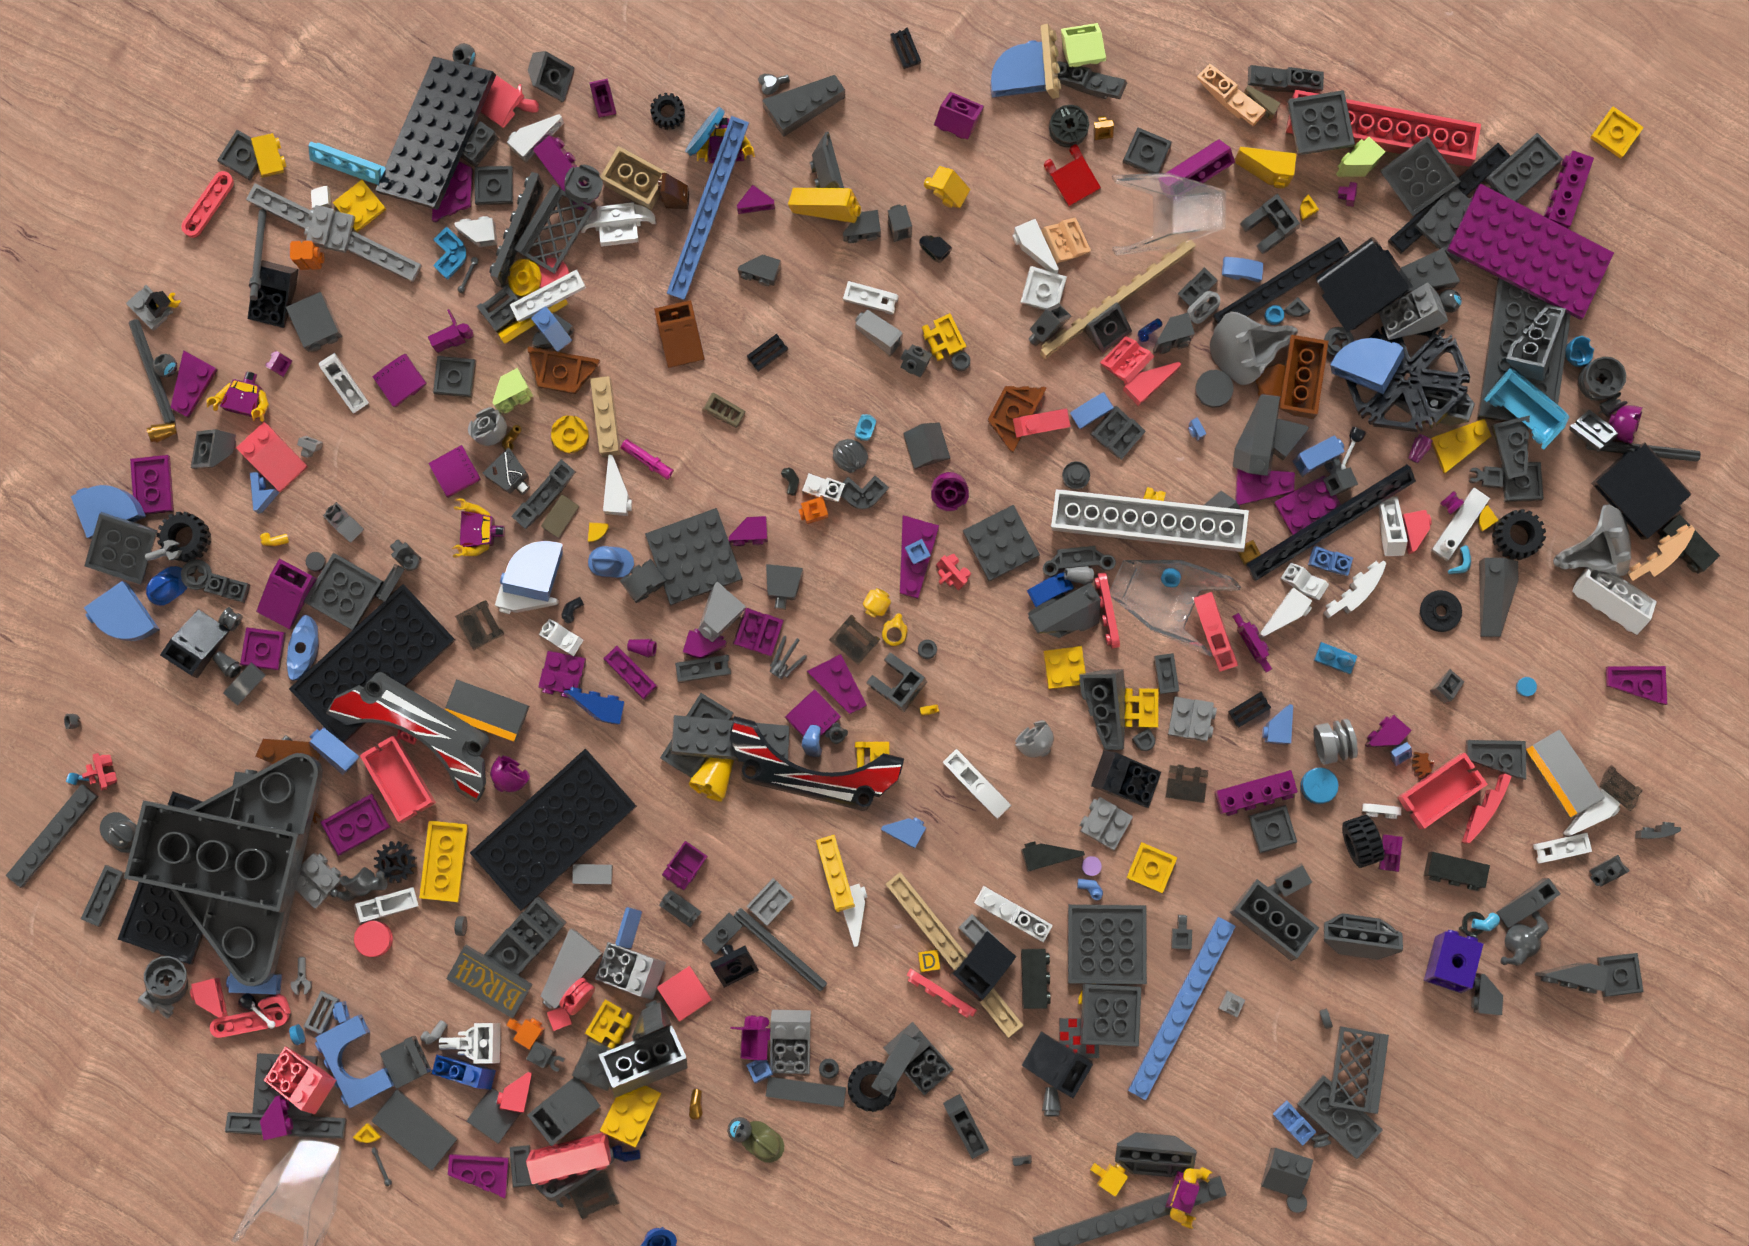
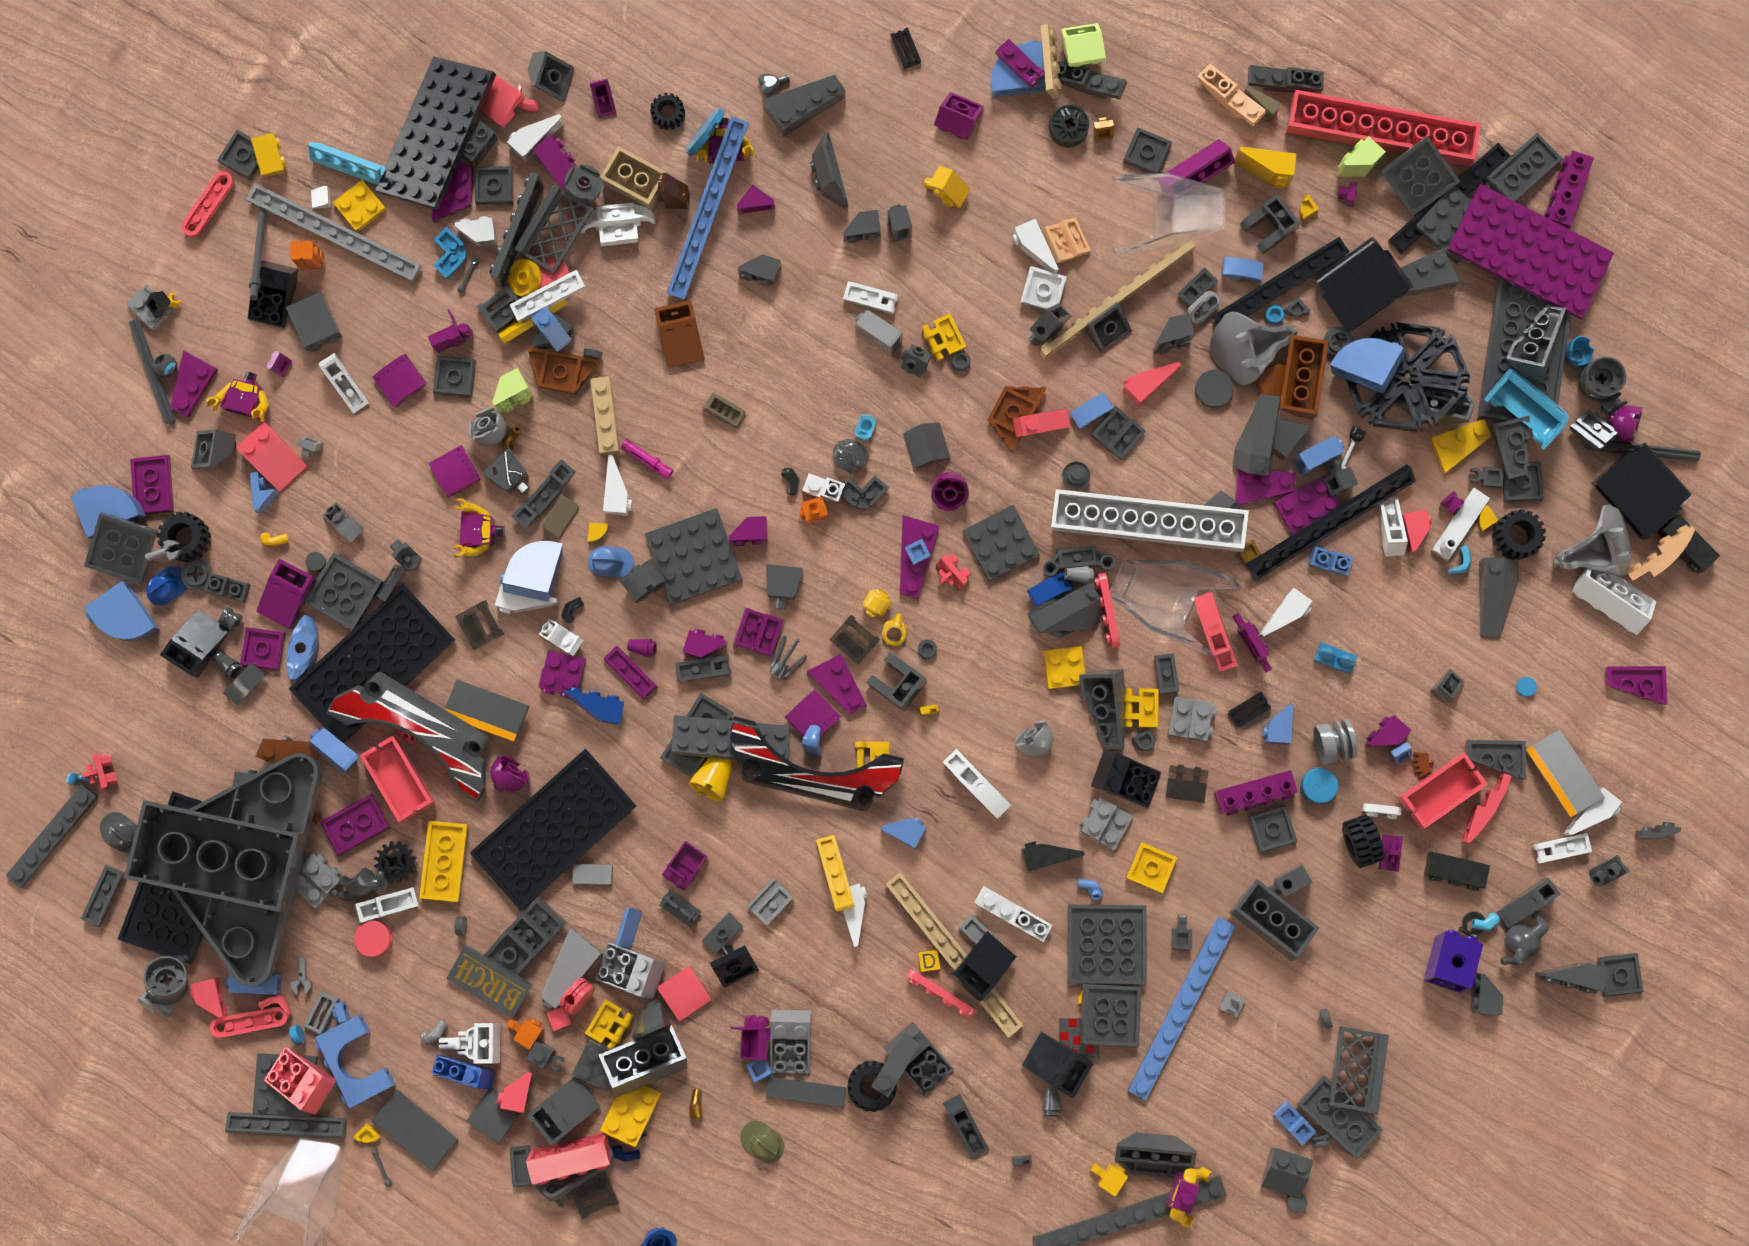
dark grey hinge [64,714,80,729] -> none
pearl gold cone [147,423,177,443] -> none
hinge [238,993,275,1029] -> none
magenta slope [260,1095,293,1140] -> none
light grey plate [304,205,355,253] -> none
dark grey bracket [380,1036,432,1088] -> none
magenta wing [448,1154,509,1198] -> none
dark grey piece [452,43,476,66] -> none
yellow tile [551,415,589,454] -> none
light grey slope [698,582,746,643] -> none
dark grey piece [727,1117,752,1142] -> none
dark grey axle [734,908,827,991] -> none
black tile [747,334,788,372] -> none
yellow slope [788,188,861,223] -> none
dark grey plate [819,1059,839,1079] -> none
dark grey plate [825,722,848,744] -> none
black rock [919,235,952,263] -> none
pearl dark grey brick [1021,949,1051,1009] -> none
red flag [1044,144,1101,207] -> none
lavender tile [1082,856,1102,876] -> none
coral slope [1100,336,1154,384] -> none
clear blue arm [1137,318,1163,342] -> none
yellow wheel [1143,487,1166,501] -> none
dark azure tile [1161,568,1181,588] -> none
medium blue plate [1188,417,1206,441] -> none
white slope [1281,563,1329,600] -> none
dark grey plate [1287,90,1355,155] -> none
white slope [1323,561,1386,619] -> none
dark grey wedge [1324,913,1403,960] -> none
light grey slope [1379,282,1448,340] -> none
magenta cone [1408,434,1433,464] -> none
black wheel [1420,590,1462,632] -> none
dark grey piece [1439,289,1462,313] -> none
yellow plate [1590,106,1644,159] -> none
clear smoke plate [1599,765,1643,811] -> none
none -> dark grey tile [583,349,603,360]
none -> magenta plate [995,39,1045,88]

